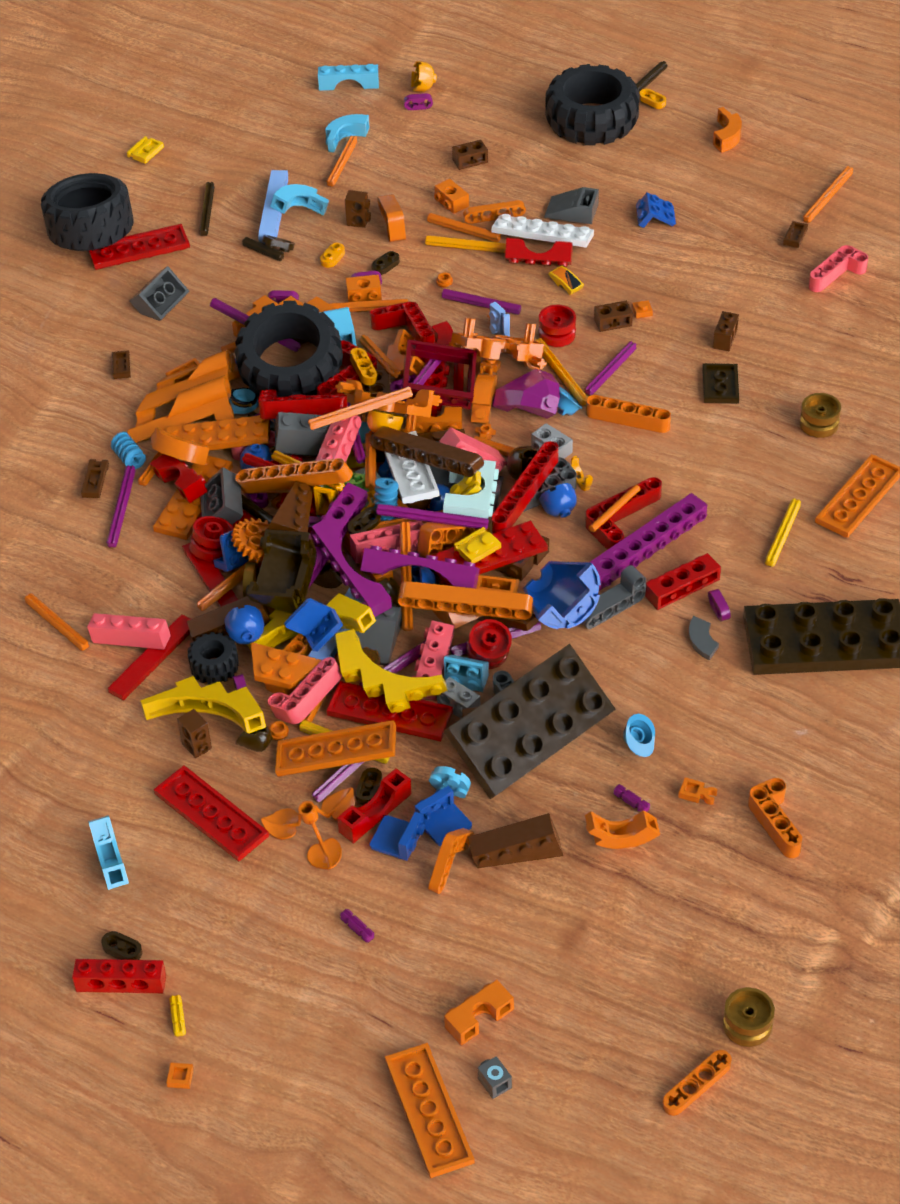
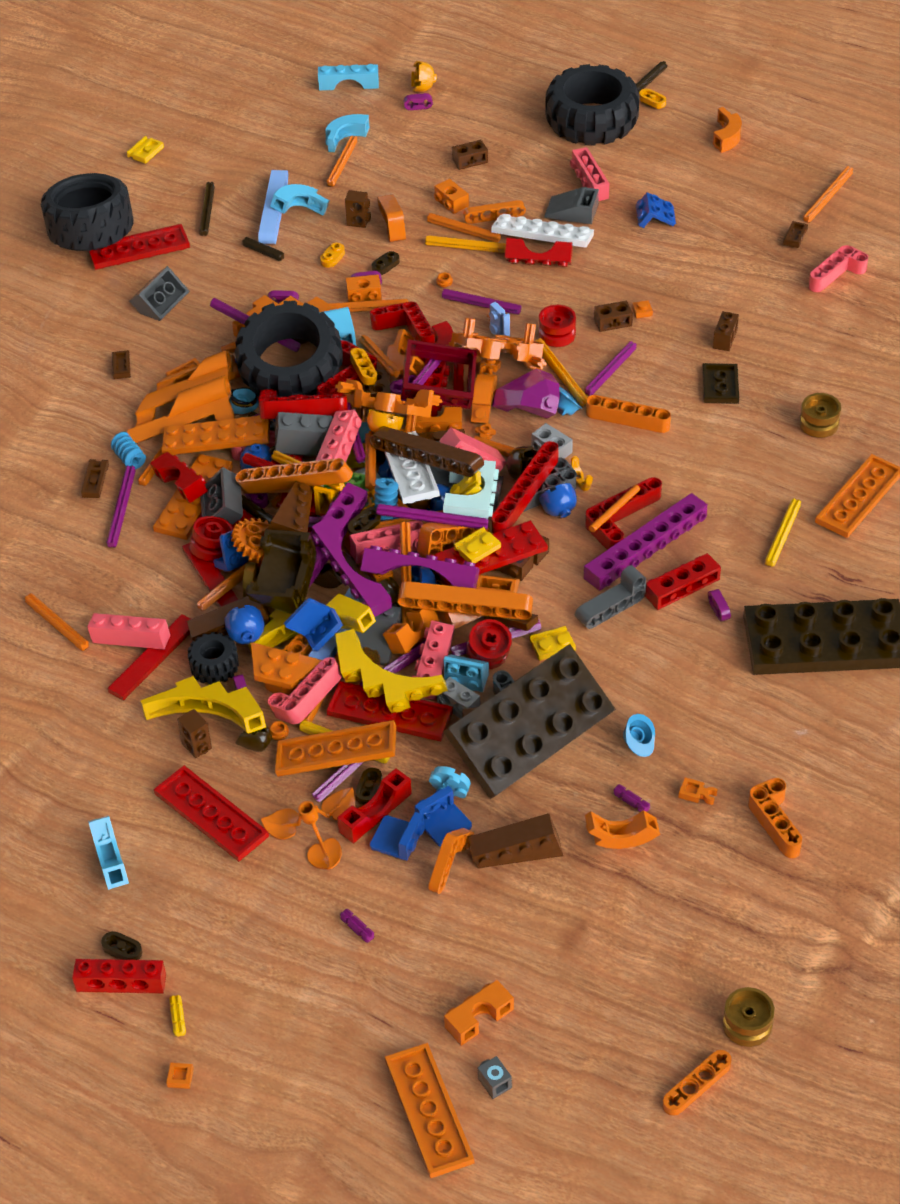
orange arch [151,428,210,465] -> none
dark brown plate [262,235,295,252] -> none
orange axle [308,387,413,430] -> none
blue cone [523,561,601,629] -> none
slope [548,266,584,295] -> none
dark grey tile [689,616,719,660] -> none
none -> orange arch [383,608,440,655]
none -> yellow plate [529,626,576,661]
none -> coral brick [570,147,609,201]

